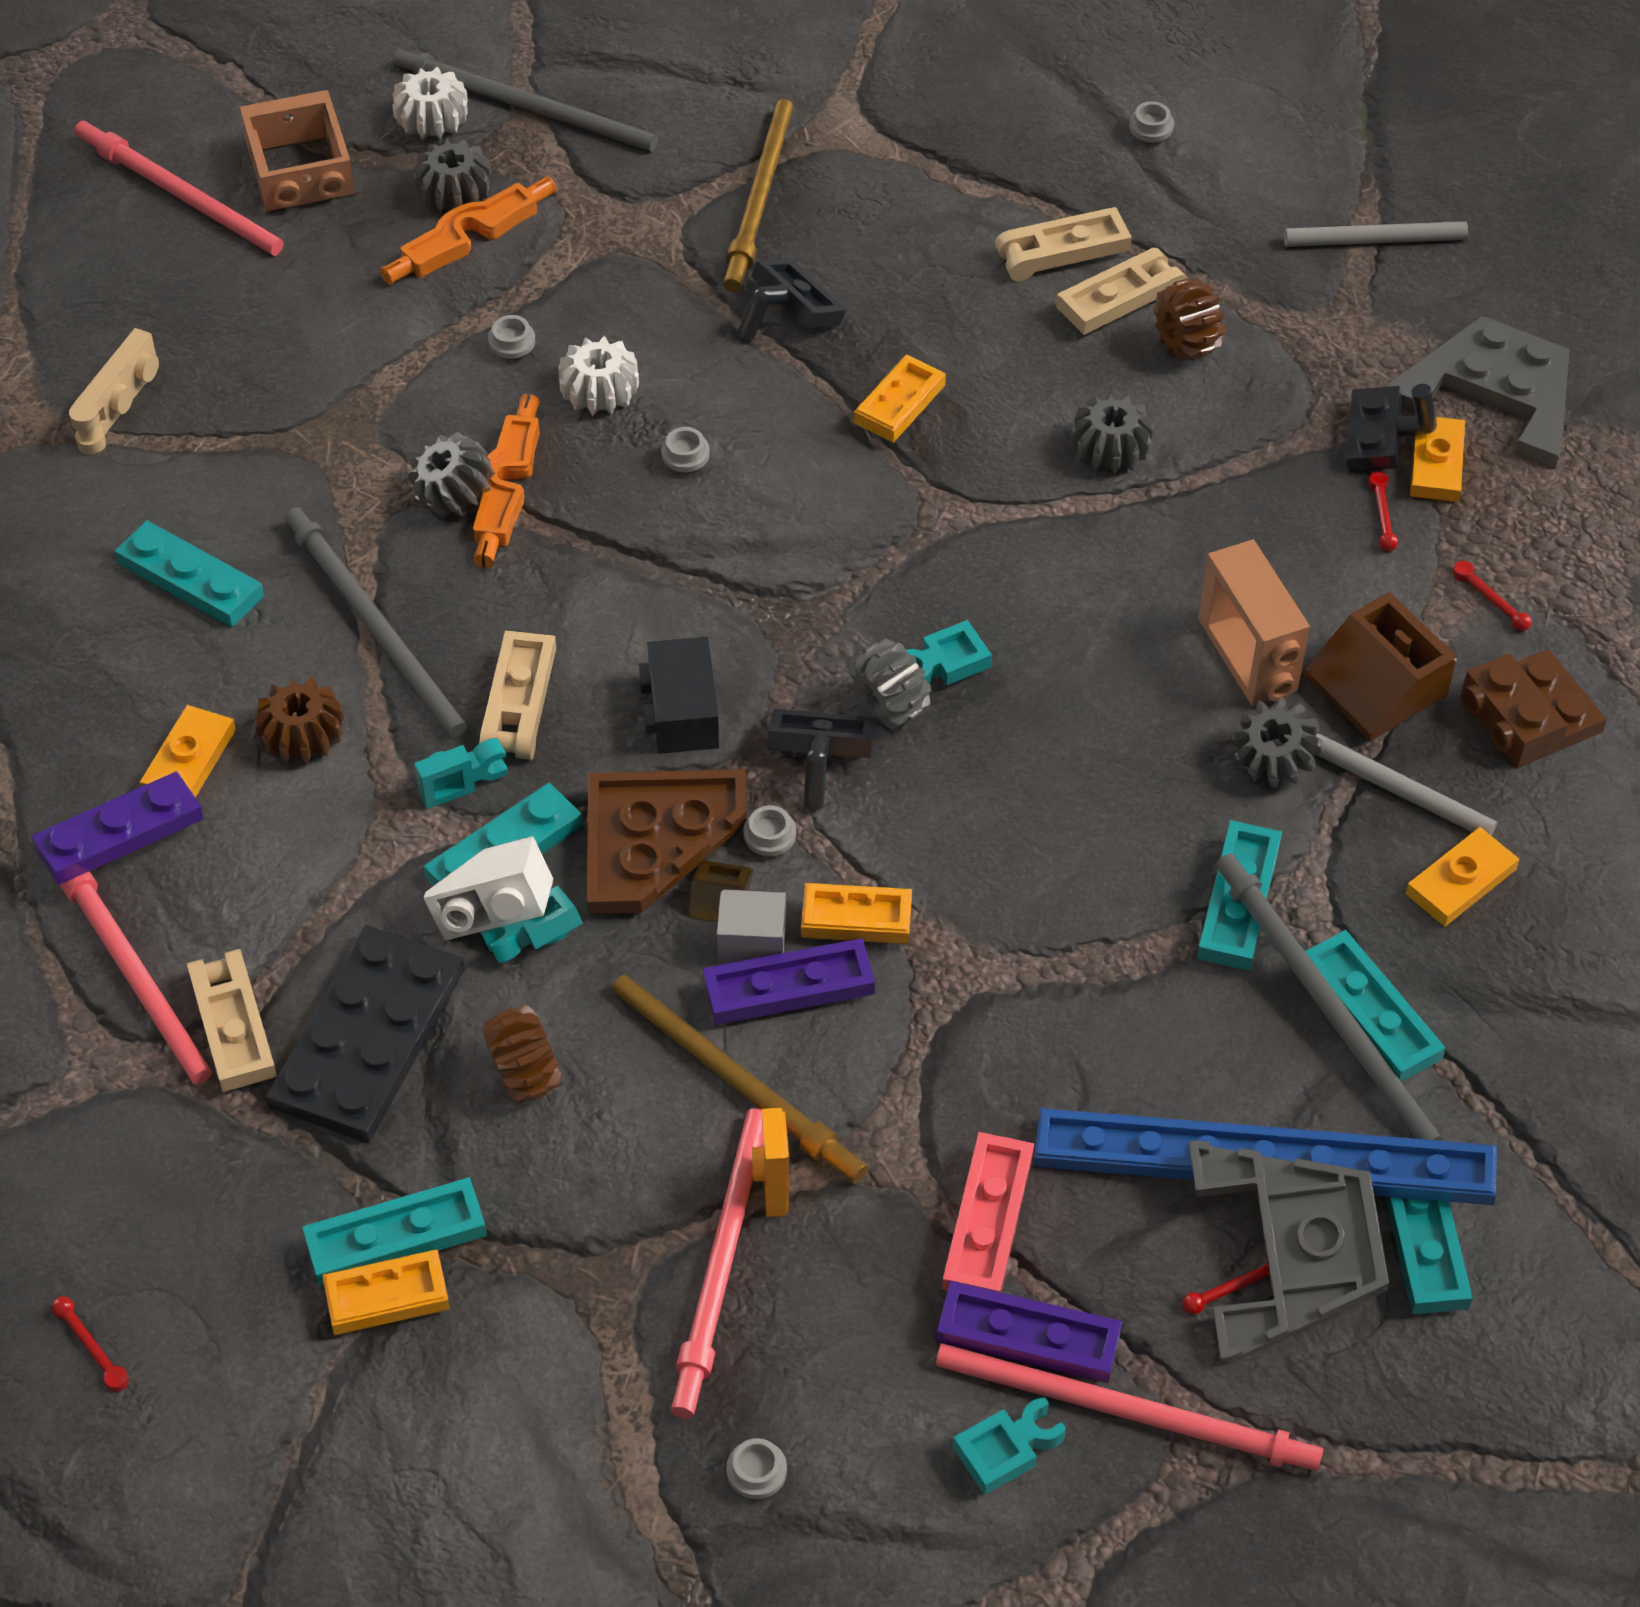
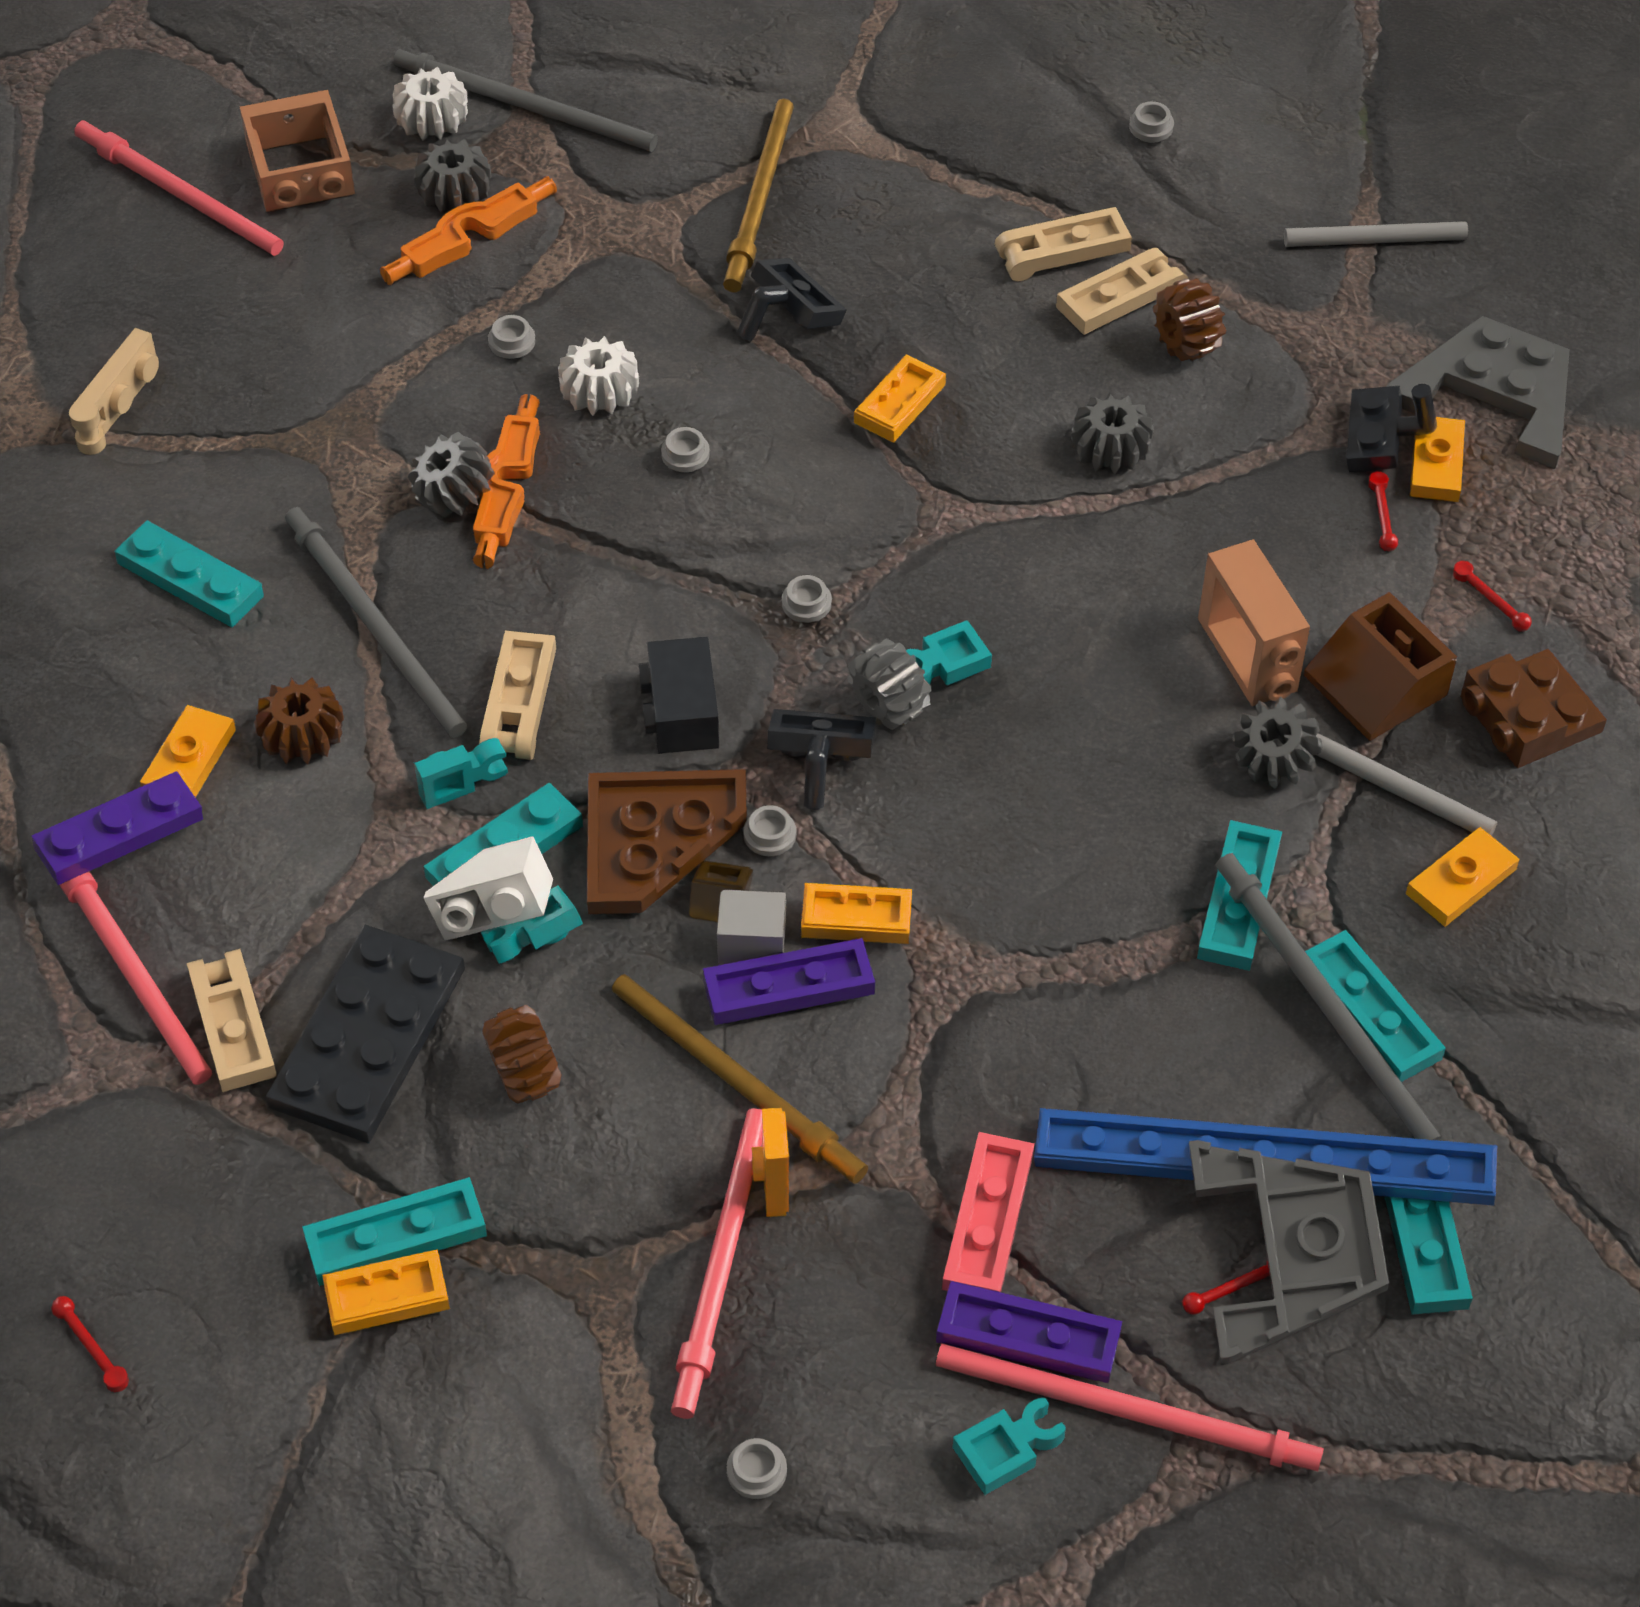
none -> light grey plate [782,575,832,623]

